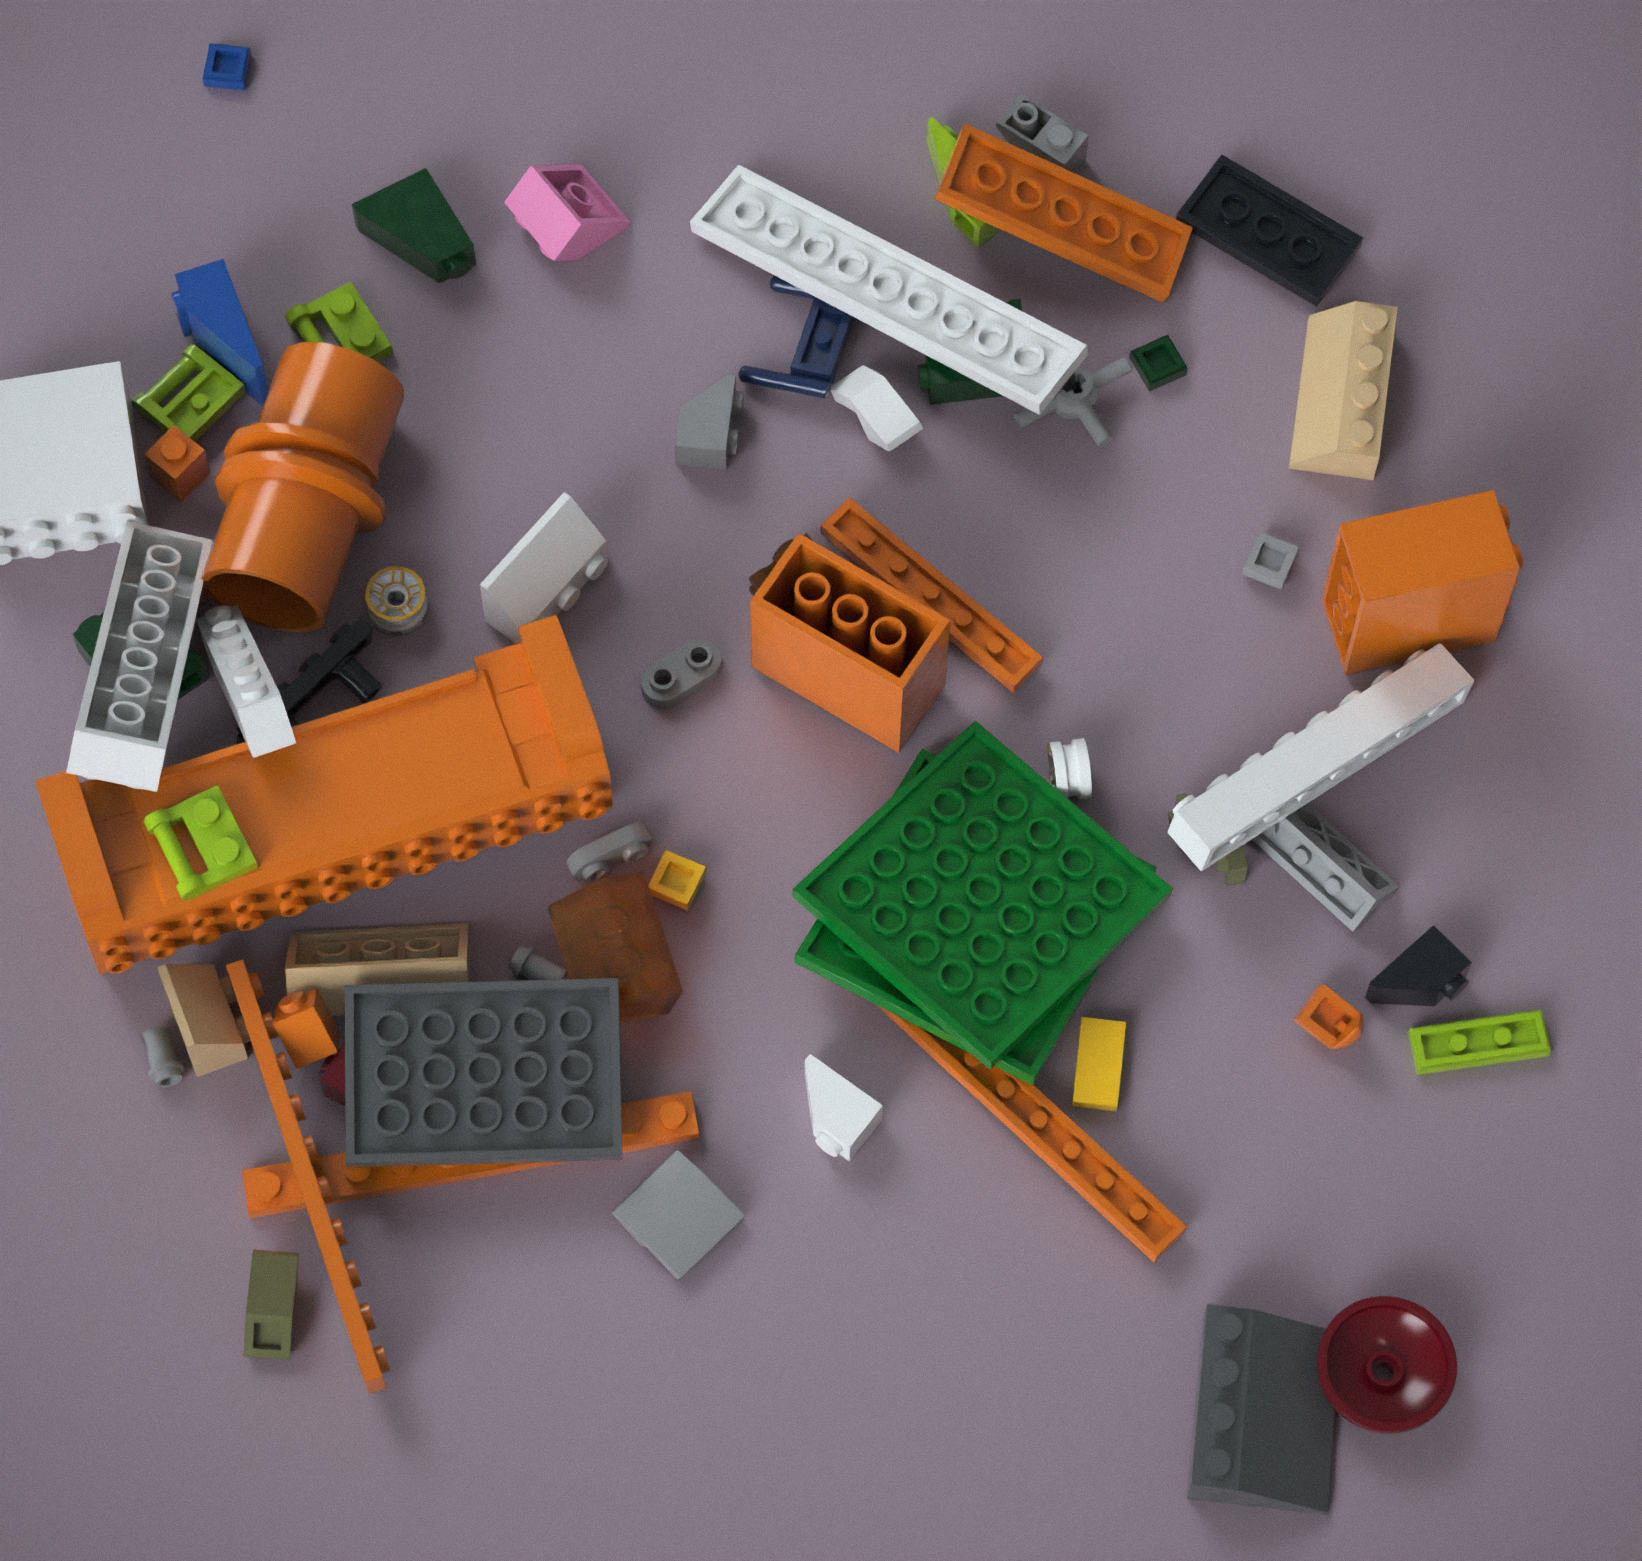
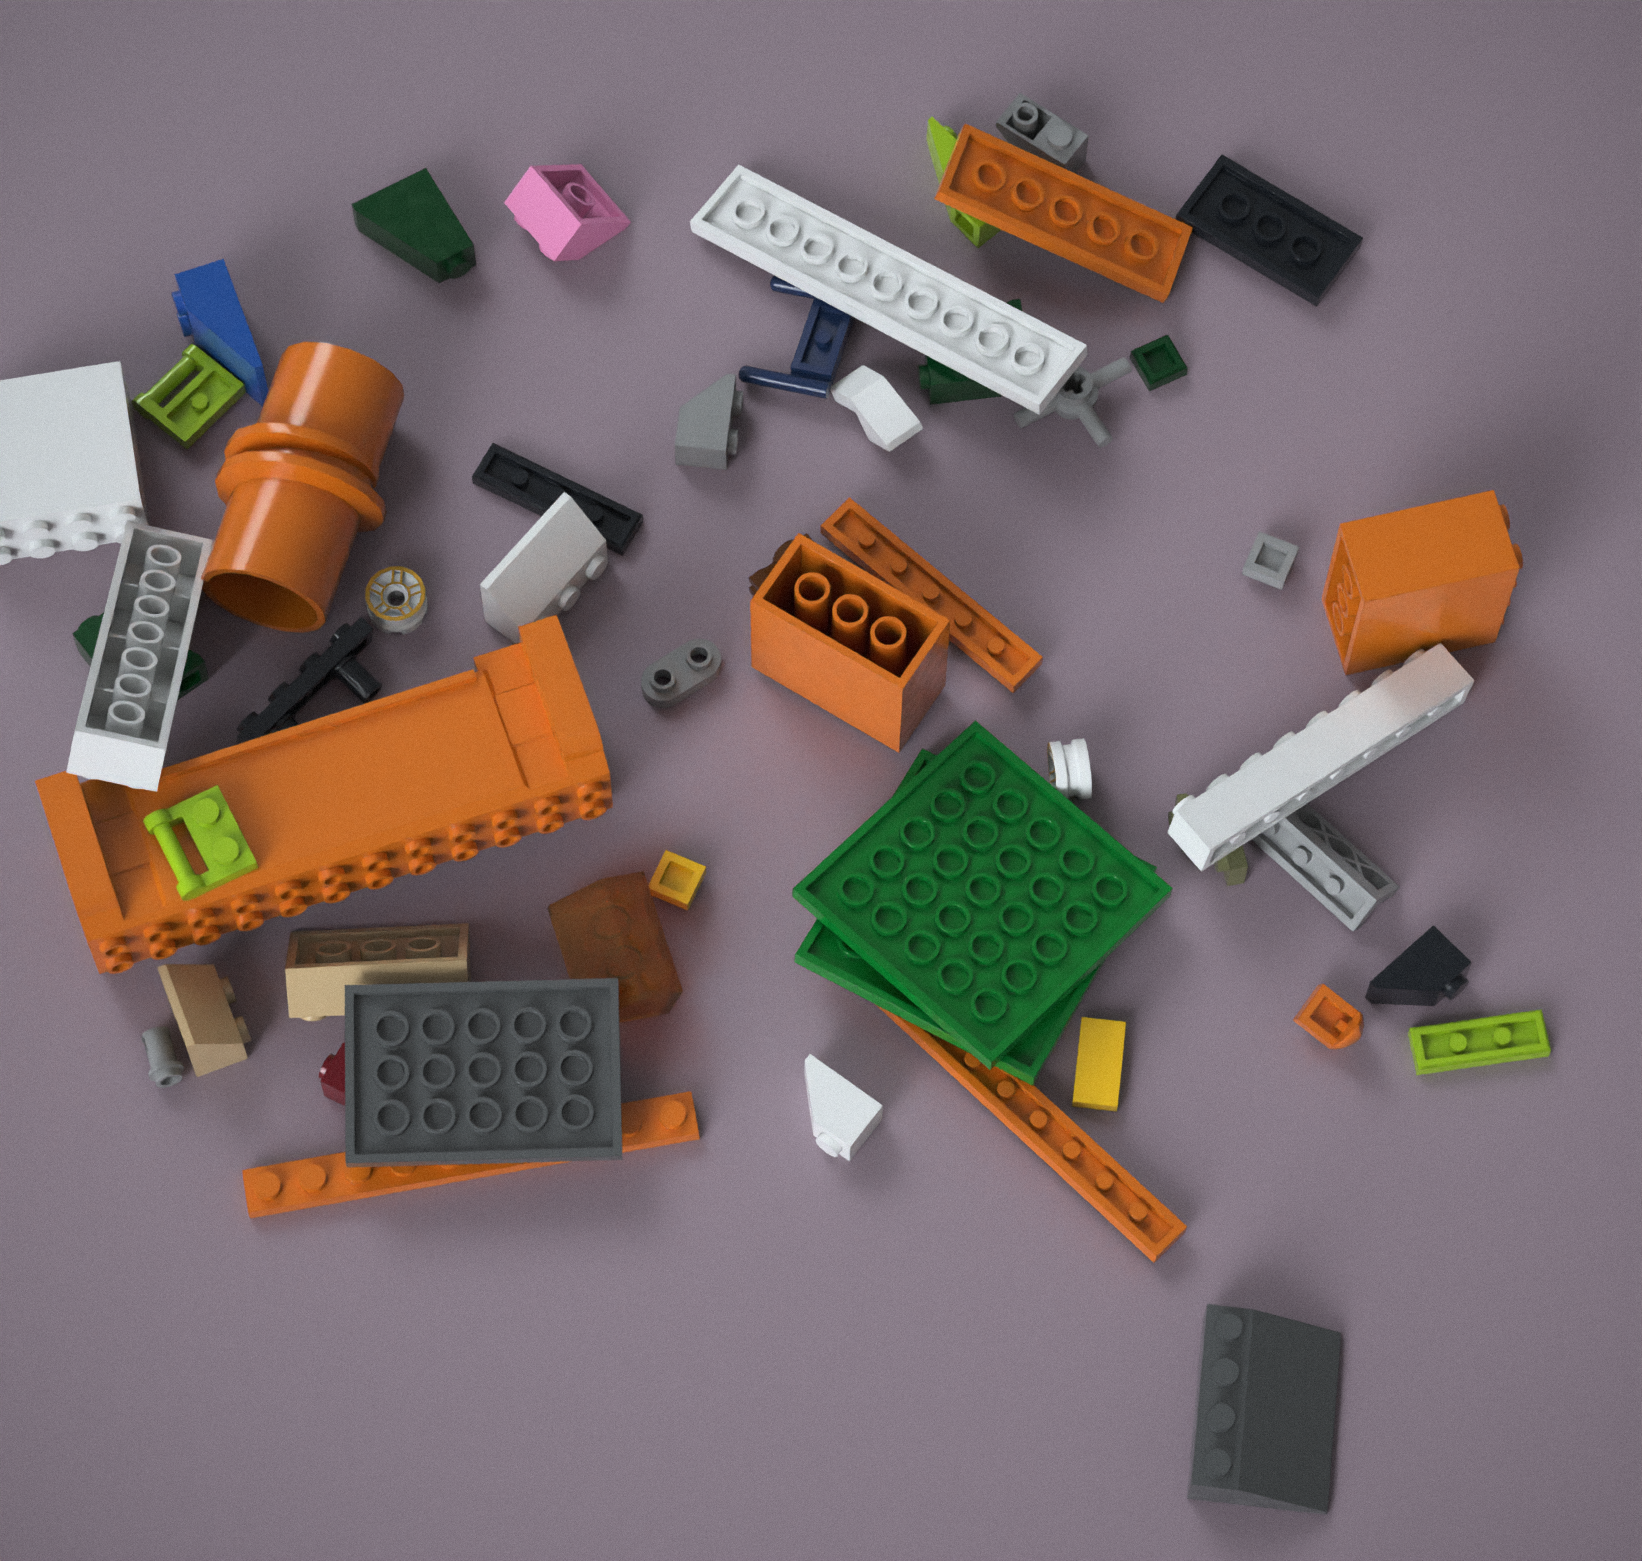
orange brick [144,425,211,502] -> none
white brick [196,605,296,758] -> none
blue tile [202,43,252,91] -> none
orange plate [226,959,390,1394] -> none
olive slope [243,1250,299,1360] -> none
orange brick [273,988,341,1069] -> none
lime plate [285,281,393,362] -> none
light grey pin [508,945,569,980] -> none
light grey plate [566,822,653,883] -> none
light grey slope [611,1150,745,1279] -> none
tan slope [1289,301,1398,480] -> none
dark red dish [1317,1296,1457,1434] -> none
none -> black tile [472,443,643,556]

